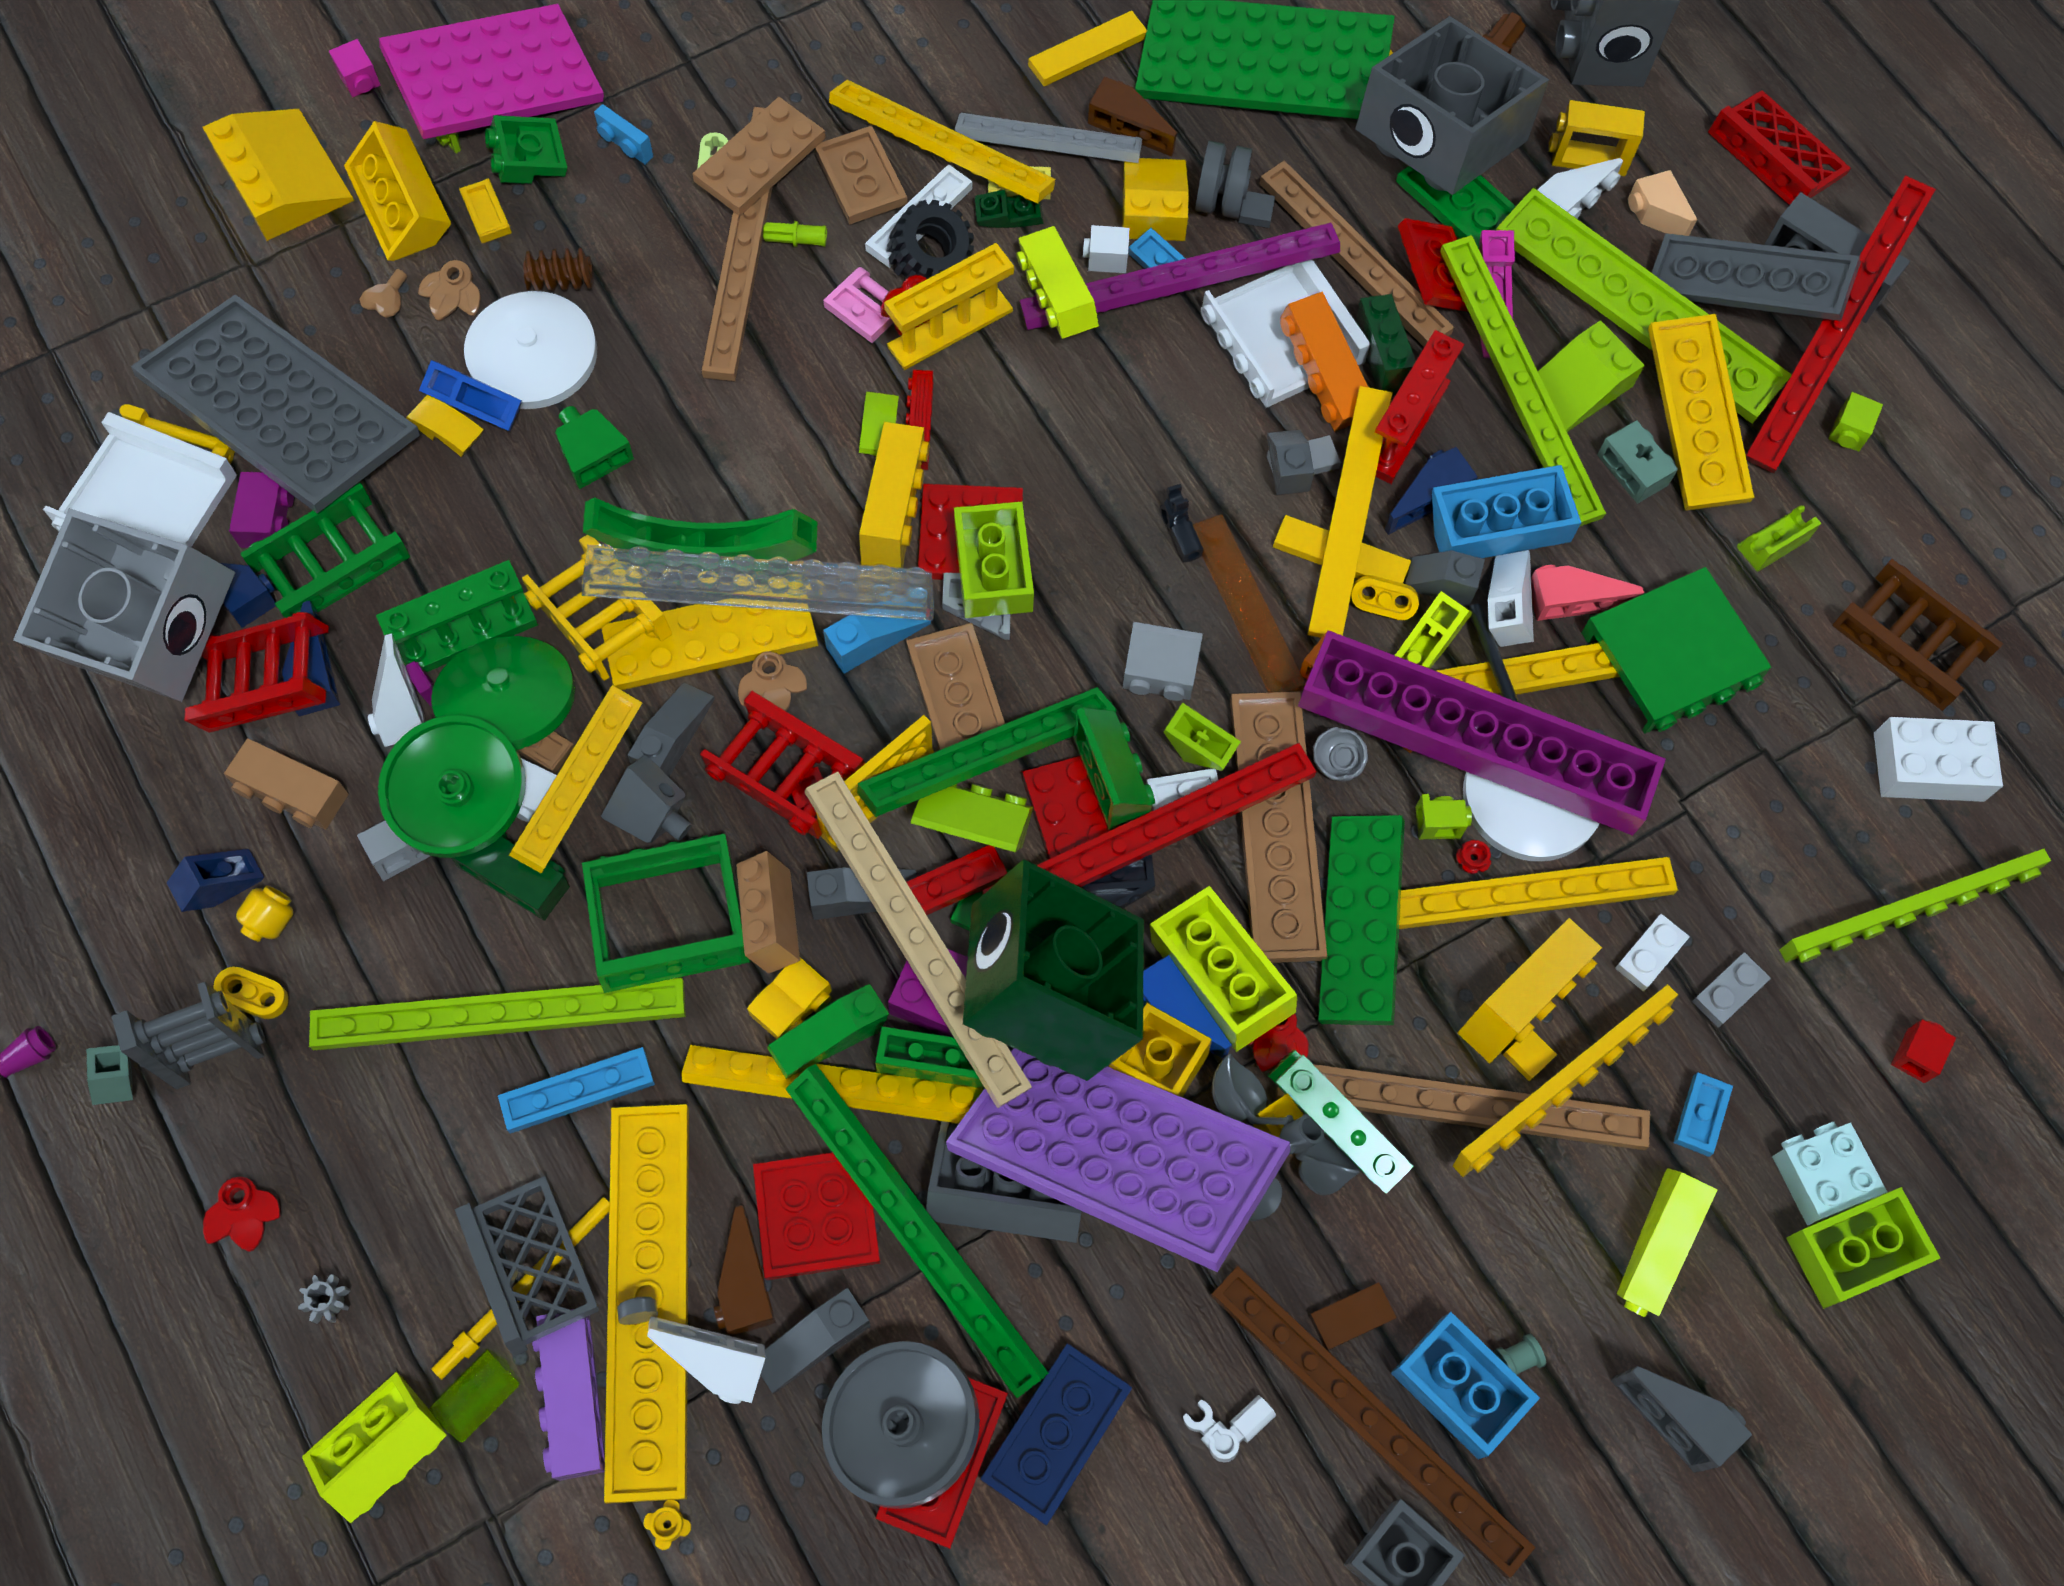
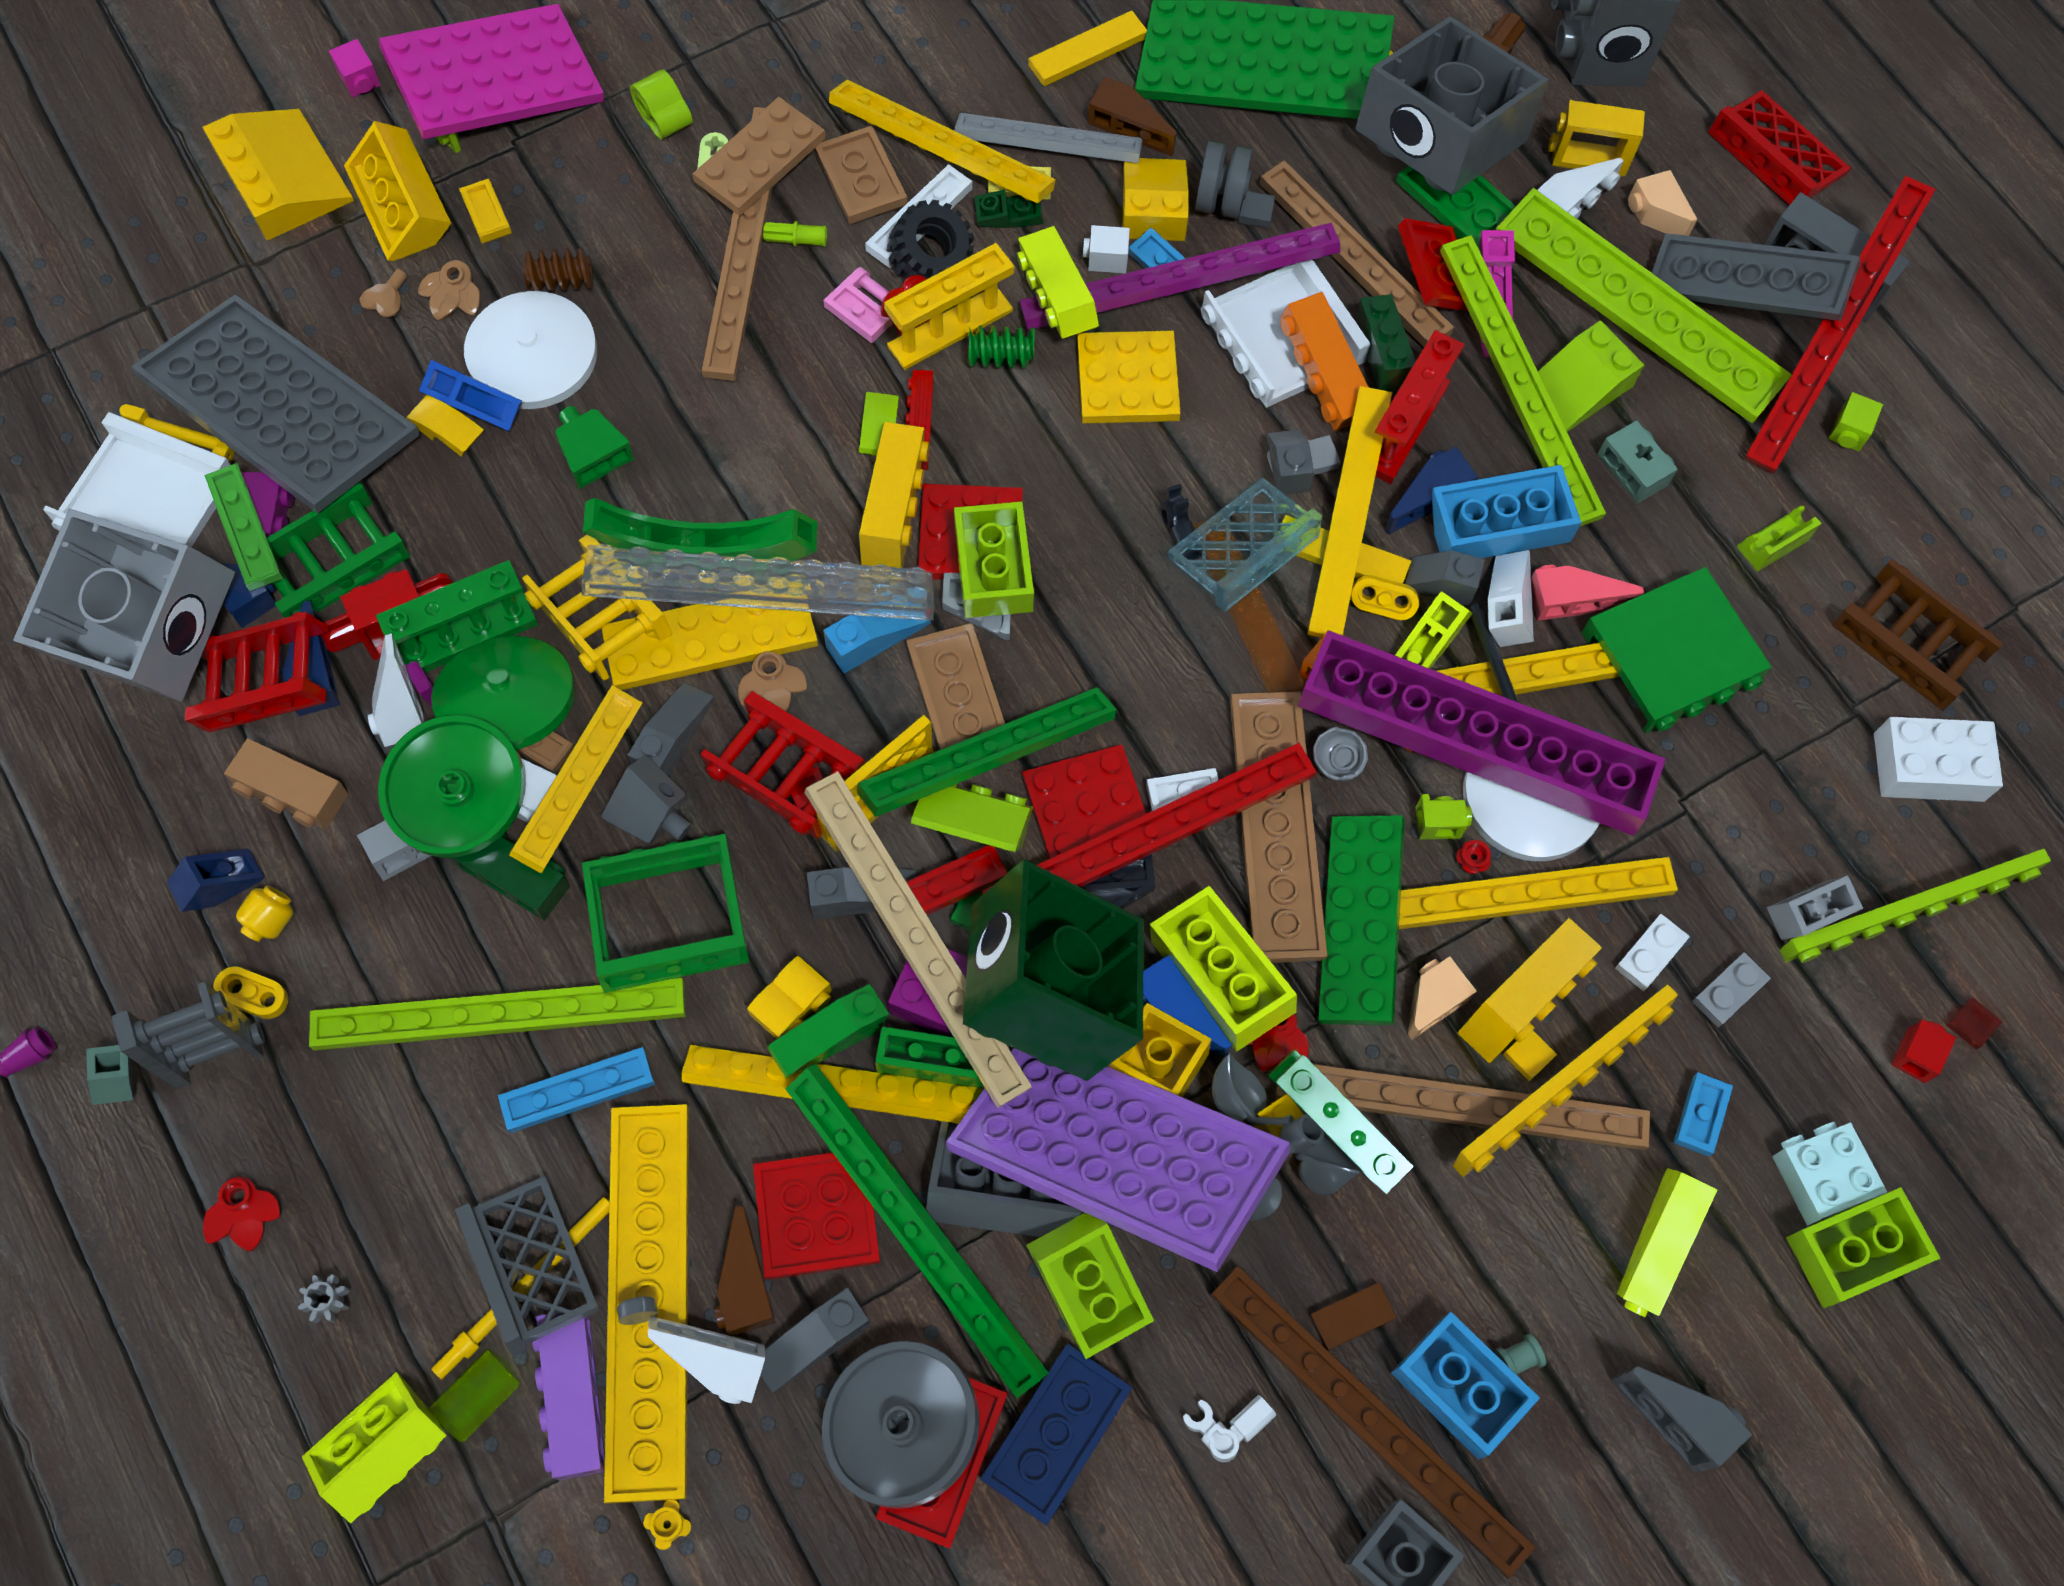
green plate [485,115,568,184] -> none
dark azure plate [594,104,653,164] -> none
medium nougat brick [736,851,800,974] -> none
green slope [1074,708,1155,831] -> none
light grey slope [1122,622,1203,701] -> none
lime slope [1163,703,1241,771] -> none
yellow plate [1648,314,1754,511] -> none
none -> bright green tile [204,463,283,591]
none -> red brick [320,569,453,661]
none -> lime piece [630,69,693,140]
none -> green piece [968,325,1035,369]
none -> lime brick [1026,1213,1154,1359]
none -> yellow plate [1077,331,1180,424]
none -> clear light blue fence [1168,478,1322,612]
none -> light nougat slope [1408,956,1477,1040]
none -> light grey brick [1766,875,1863,940]
none -> clear red tile [1947,997,2002,1050]

